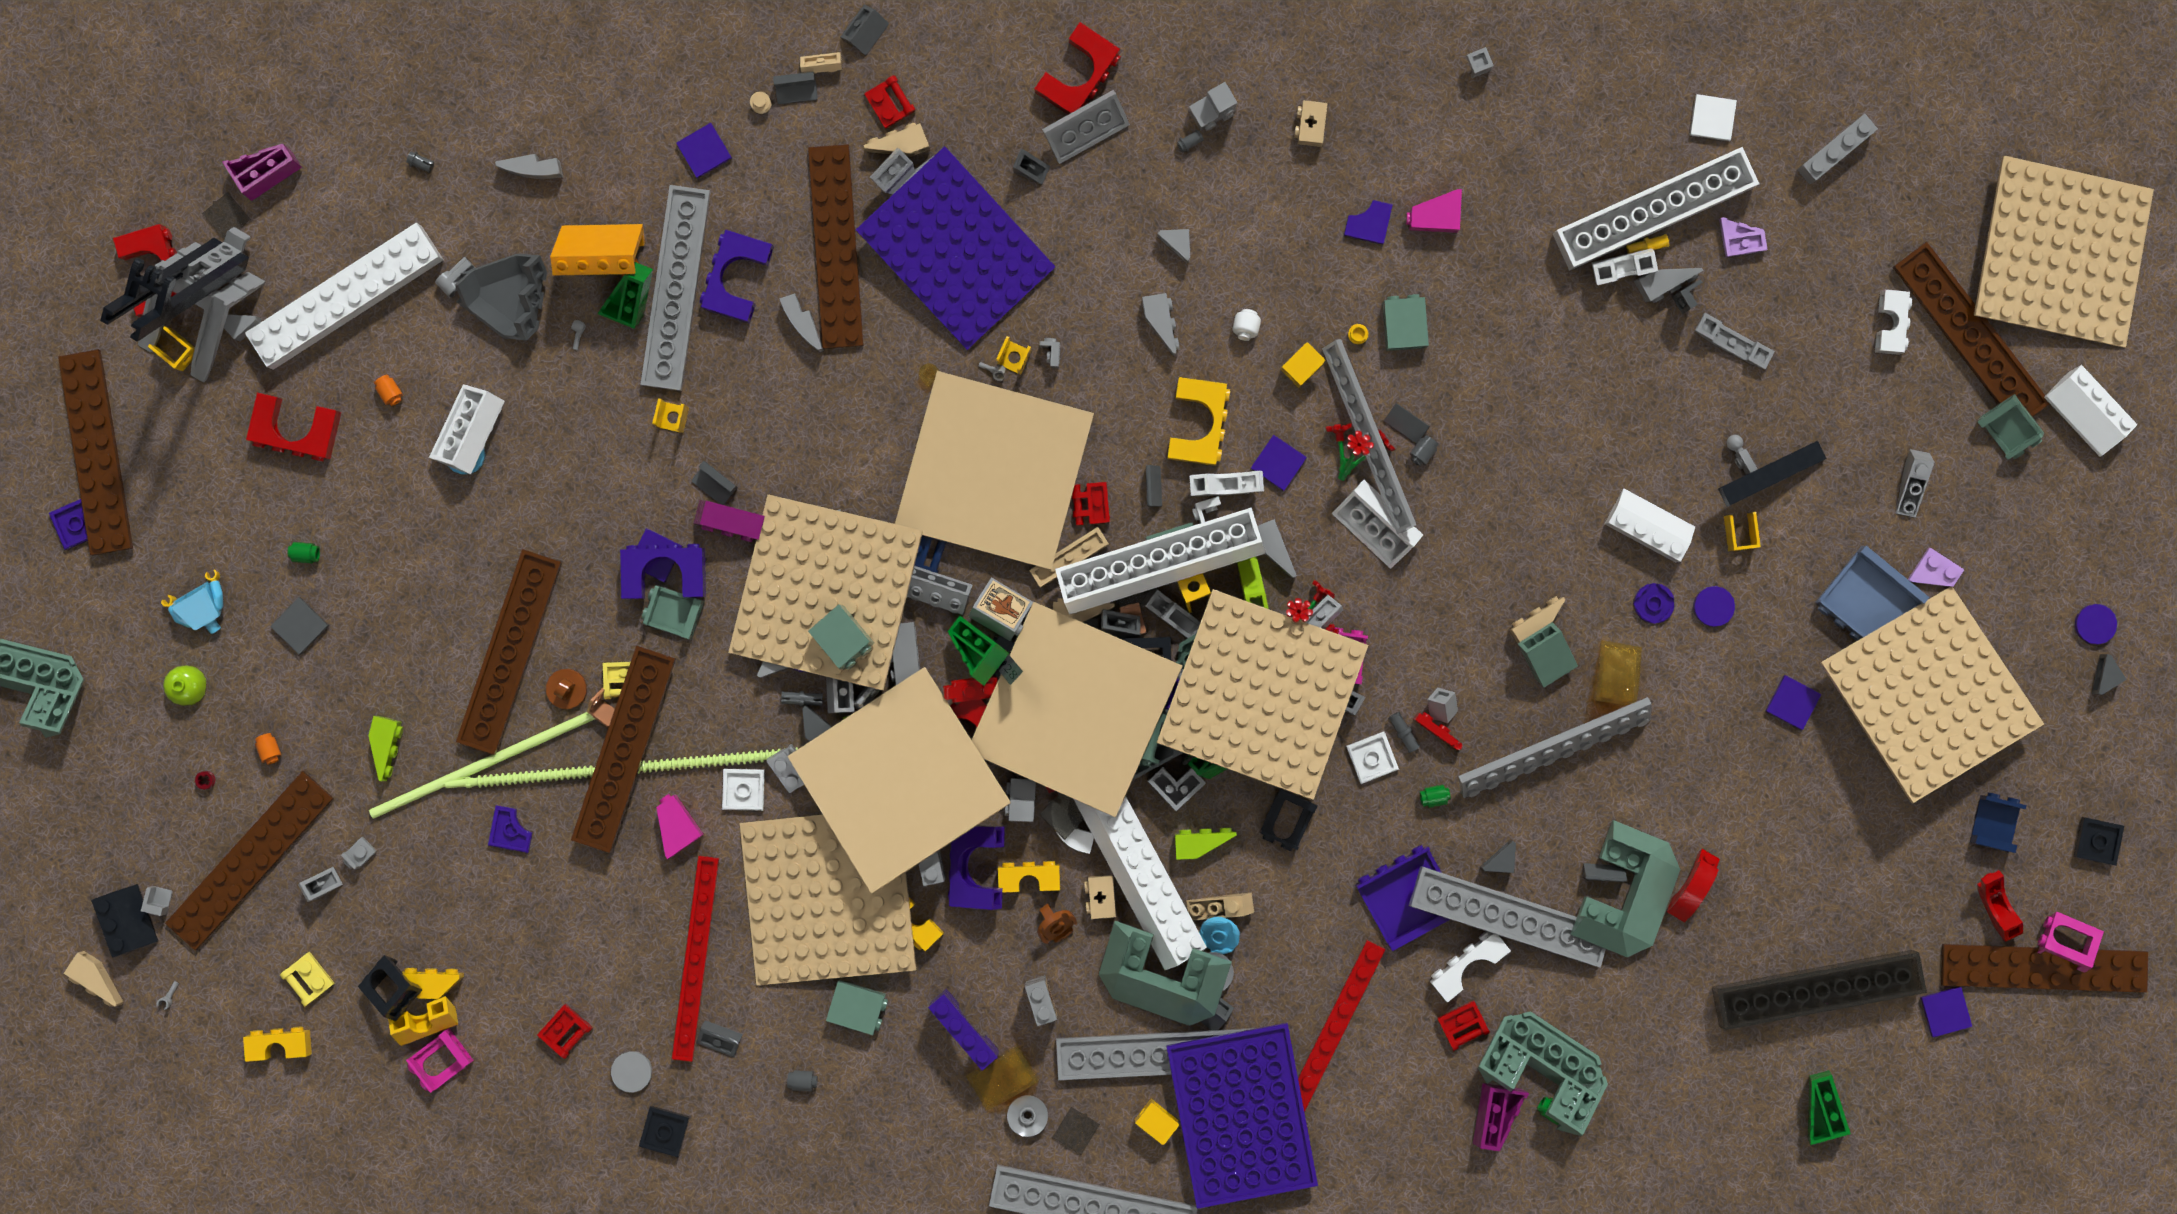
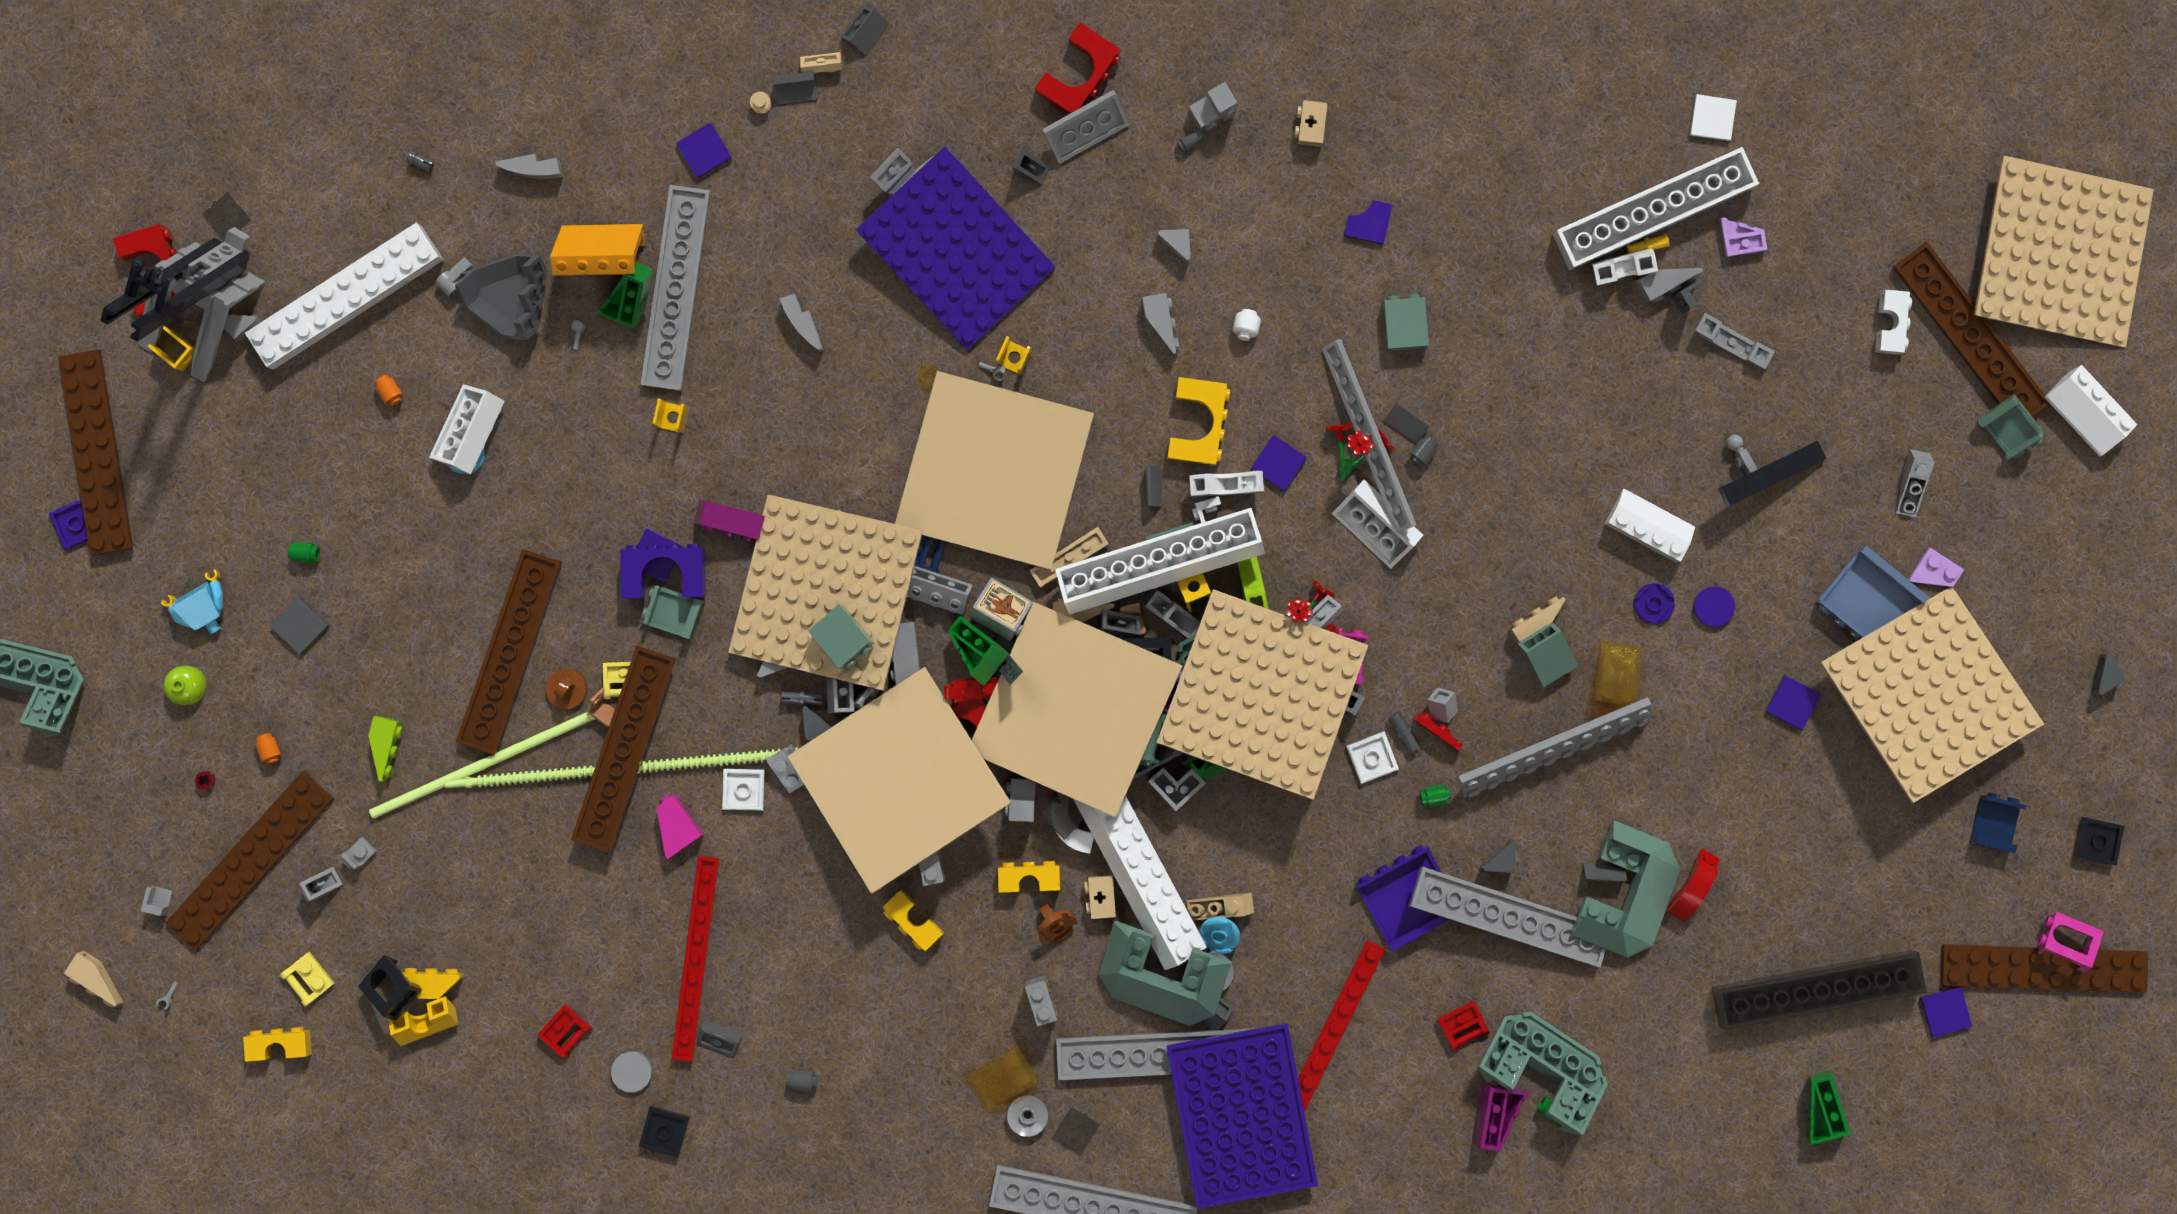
black slope [91,884,158,958] -> none
magenta wedge [222,144,302,201] -> none
red arch [246,392,342,462] -> none
dark pink panel [406,1028,474,1093] -> none
dark purple tile [488,805,533,853] -> none
dark grey panel [692,461,738,505] -> none
dark purple arch [699,230,774,324] -> none
tan baseplate [740,815,916,986] -> none
reddish brown plate [808,144,864,349] -> none
sand green brick [826,980,888,1035] -> none
red plate [864,75,916,129] -> none
tan slope [864,123,930,157] -> none
dark purple arch [928,989,999,1070] -> none
dark purple arch [948,825,1005,910] -> none
light grey bracket [1039,338,1060,369] -> none
red plate [1071,482,1110,526] -> none
yellow piece [1135,1099,1179,1145] -> none
lime slope [1175,828,1237,860] -> none
light grey slope [1257,519,1297,578] -> none
black panel [1259,788,1318,852] -> none
yellow piece [1280,342,1325,388] -> none
yellow plate [1348,324,1368,345] -> none
dark pink slope [1406,189,1462,233] -> none
white arch [1430,931,1511,1002] -> none
light grey panel [1466,47,1494,78] -> none
yellow piece [1724,512,1761,552] -> none
light grey brick [1797,114,1878,185] -> none
red arch [1977,870,2023,942] -> none
dark purple tile [2074,604,2117,645] -> none

